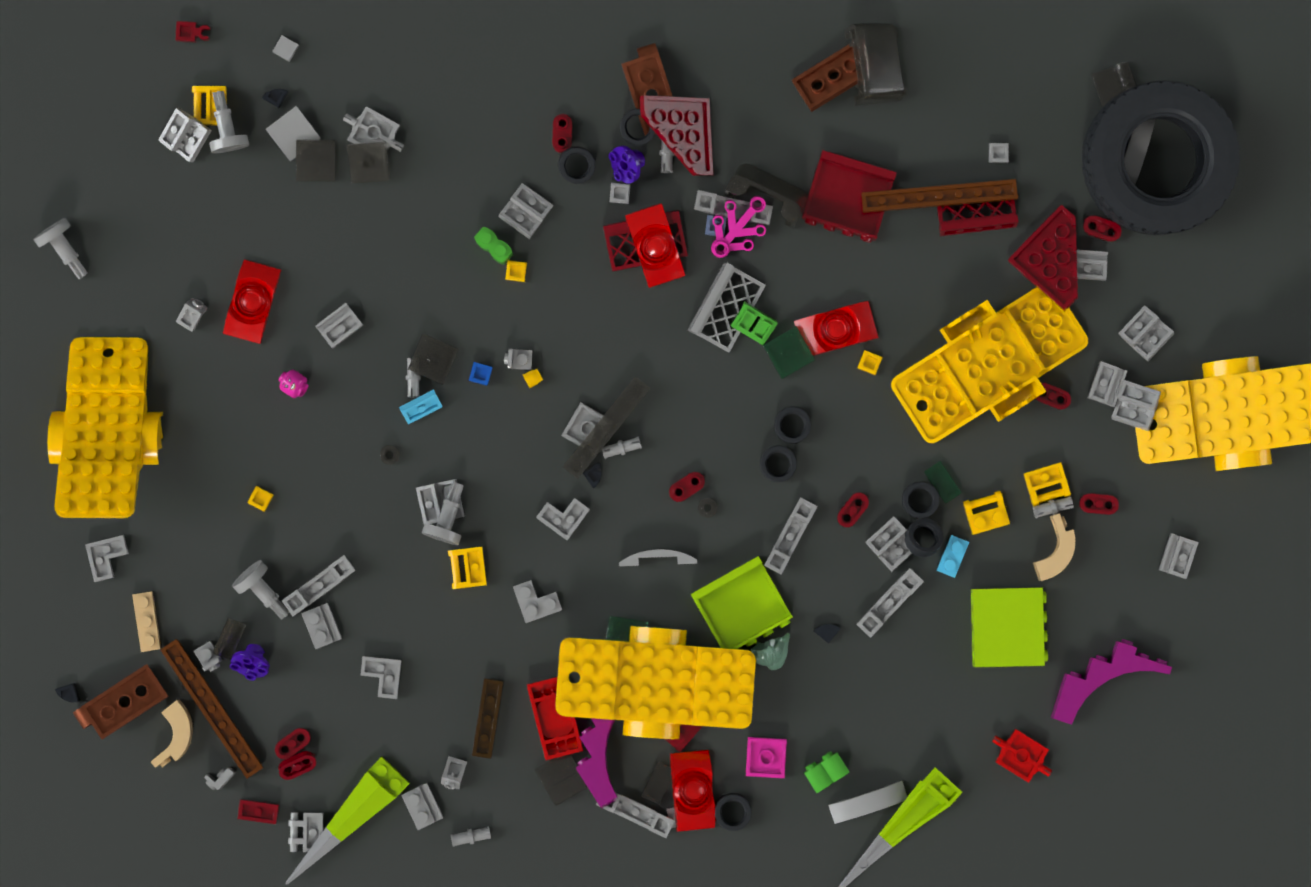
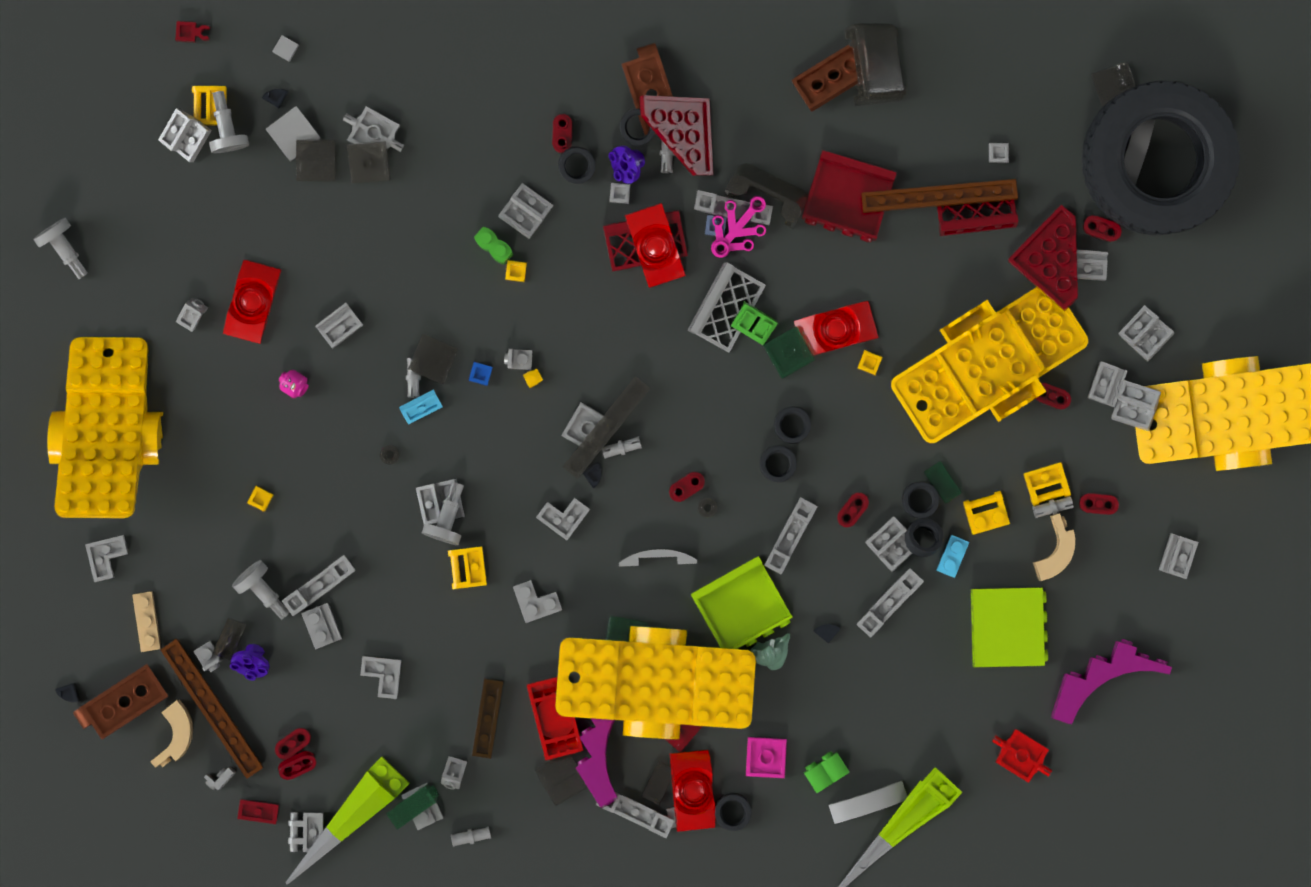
none -> clear green window [386,784,439,830]

